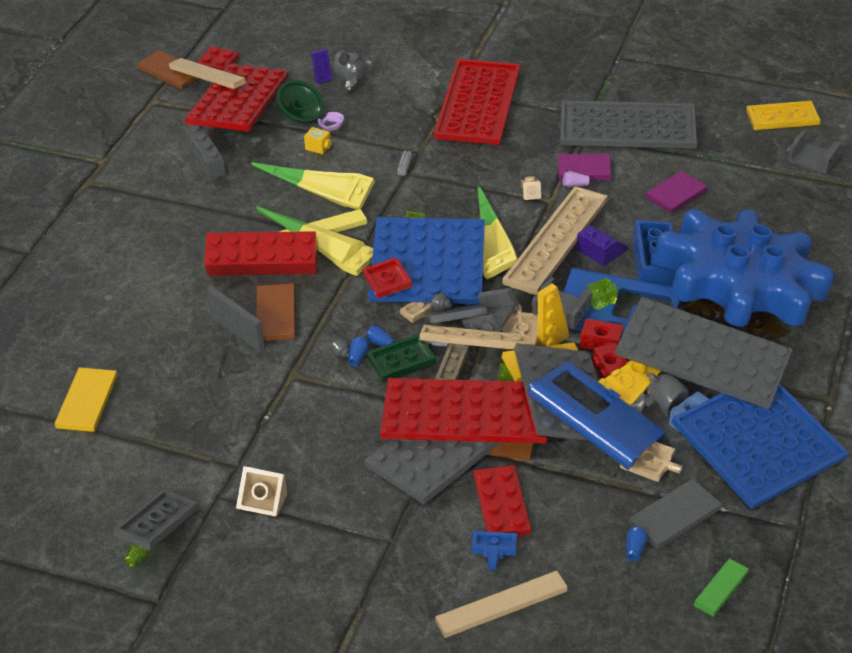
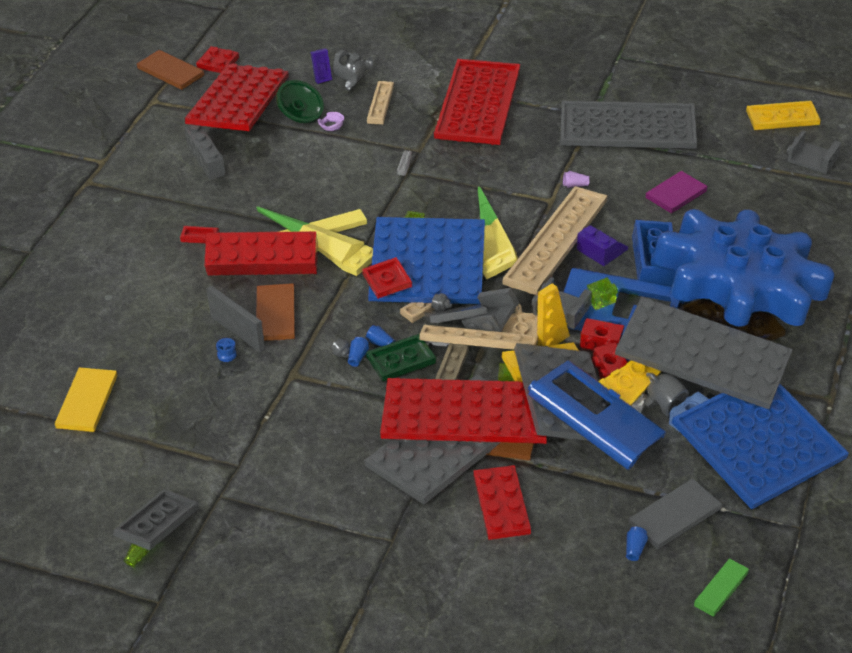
tan tile [169,58,246,89] -> none
tan slope [236,466,287,516] -> none
light yellow plate [251,162,375,210] -> none
yellow brick [304,127,332,155] -> none
tan tile [435,571,567,638] -> none
blue hinge [472,531,517,570] -> none
tan bracket [521,176,541,200] -> none
magenta tile [558,154,611,180] -> none
tan plate [620,442,682,482] -> none
none -> red tile [180,226,219,244]
none -> blue wheel [216,338,237,362]
none -> tan tile [367,81,394,124]

